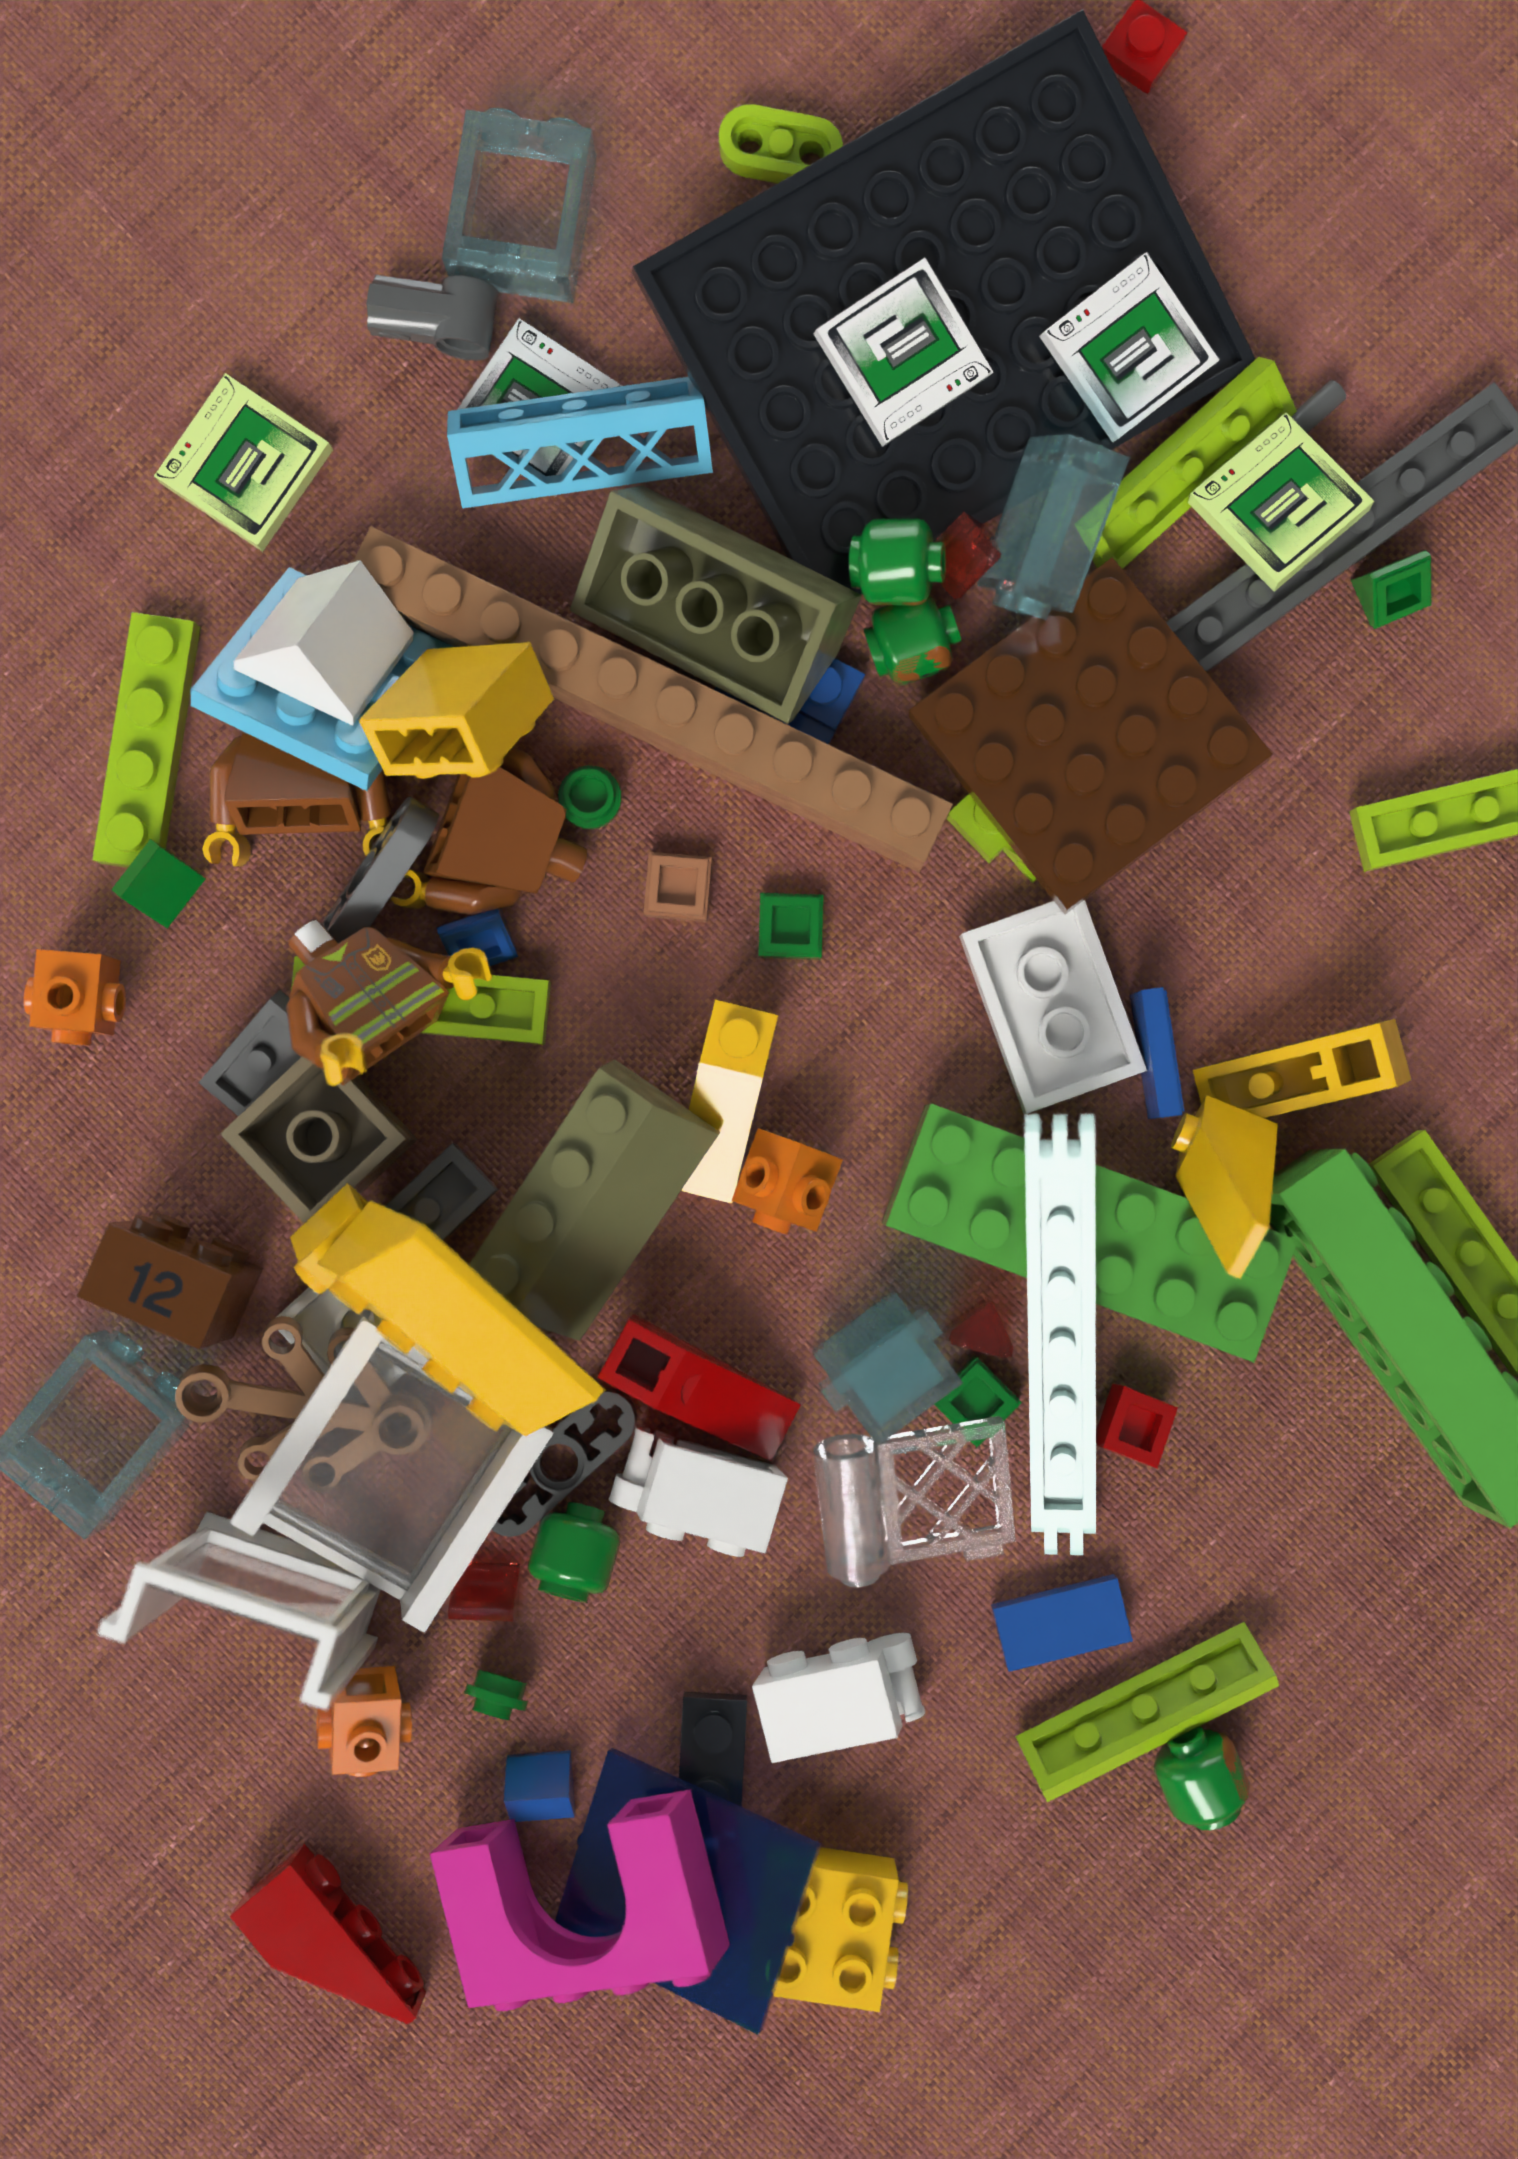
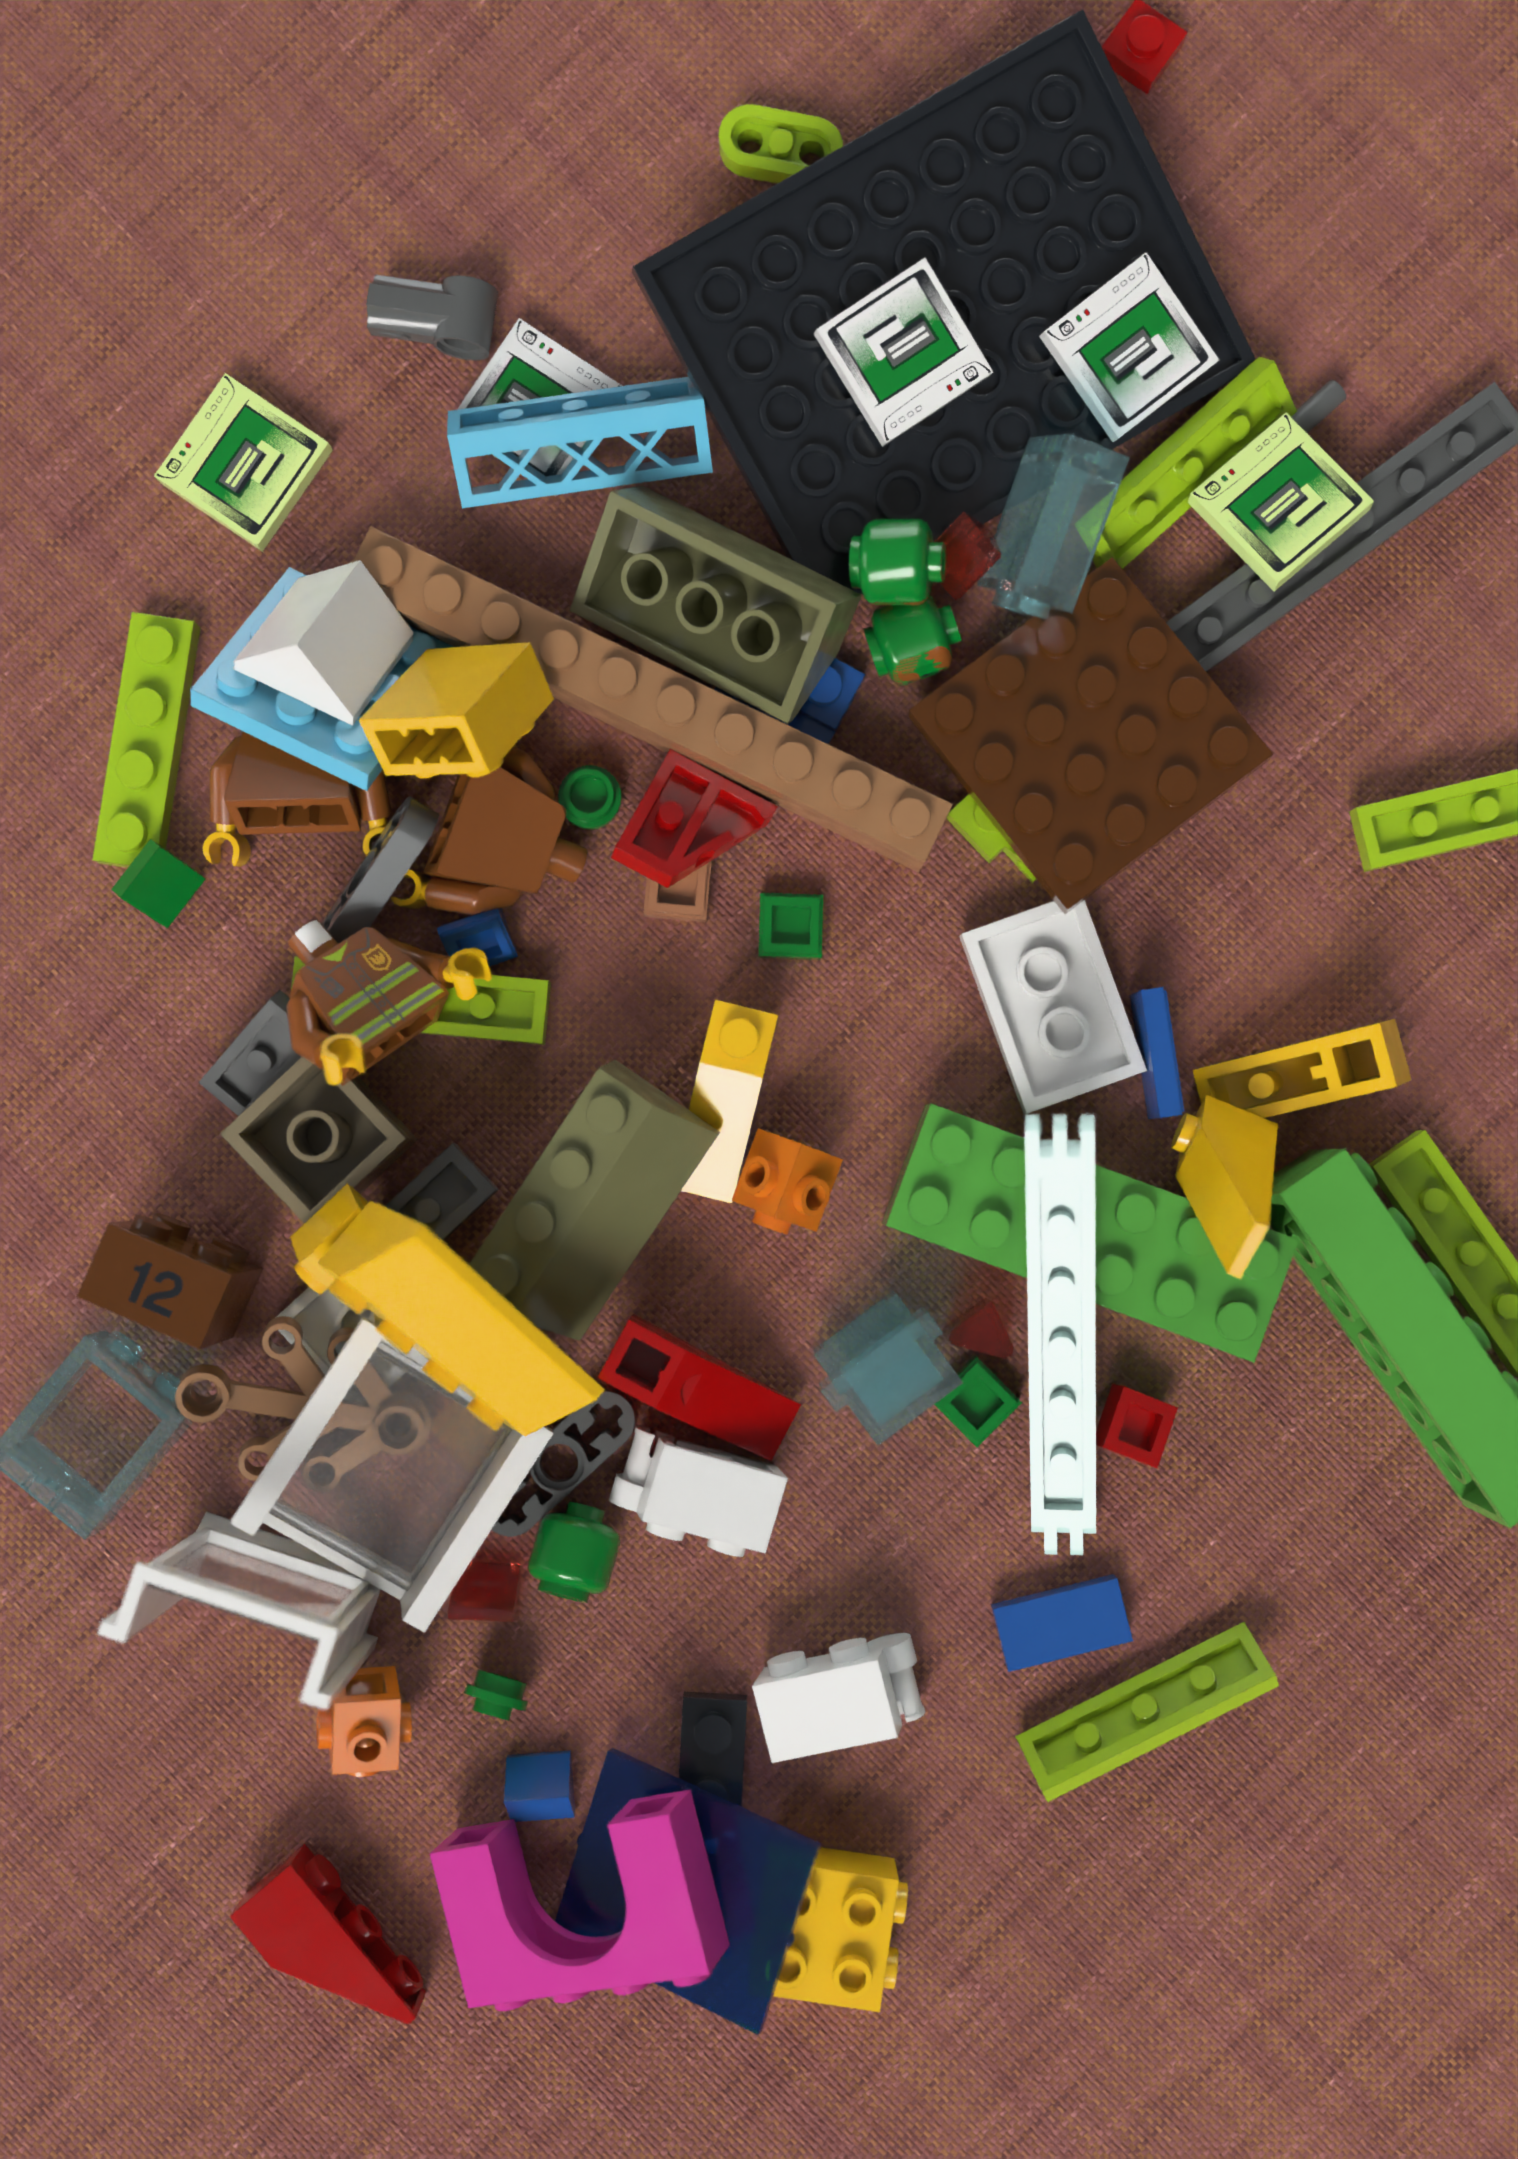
orange brick [24,949,126,1046] -> none
clear light blue window [442,108,597,303] -> none
clear piece [813,1416,1016,1587] -> none
green head [1154,1726,1250,1831] -> none
green slope [1350,550,1431,629] -> none
none -> red wing [611,749,778,888]

